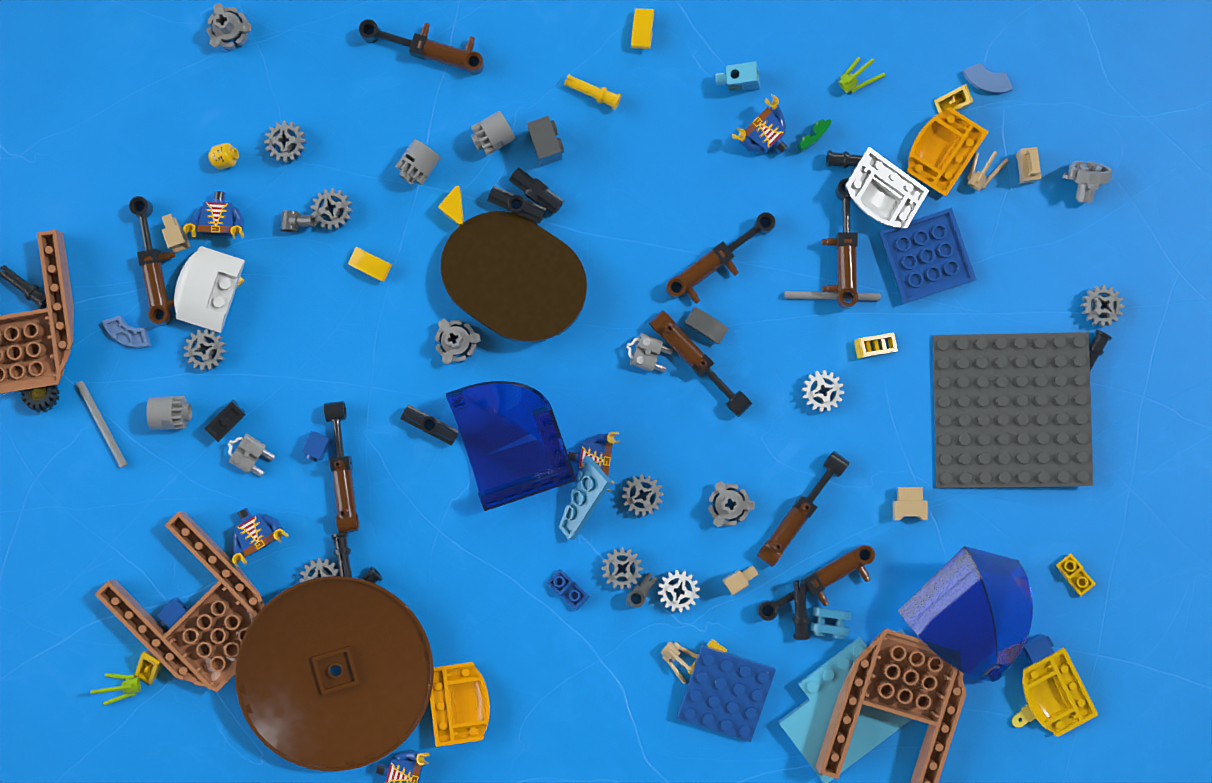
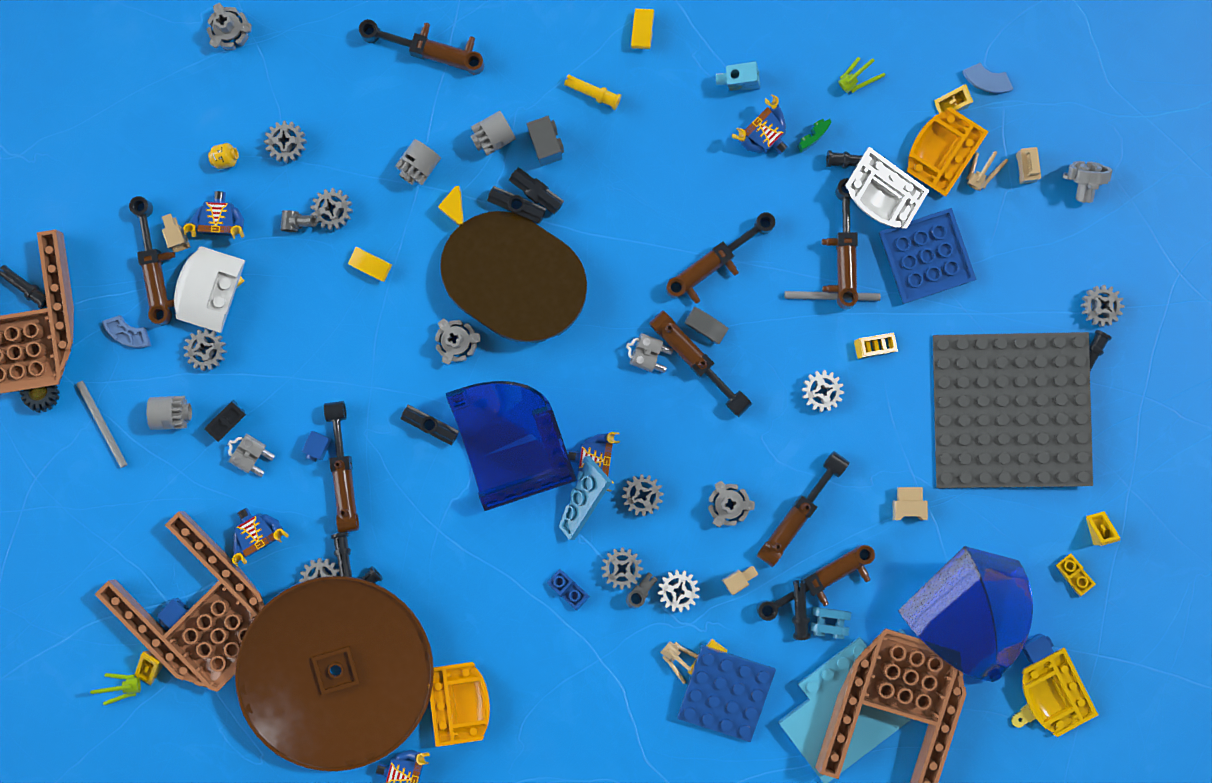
none -> yellow slope [1086,511,1120,546]

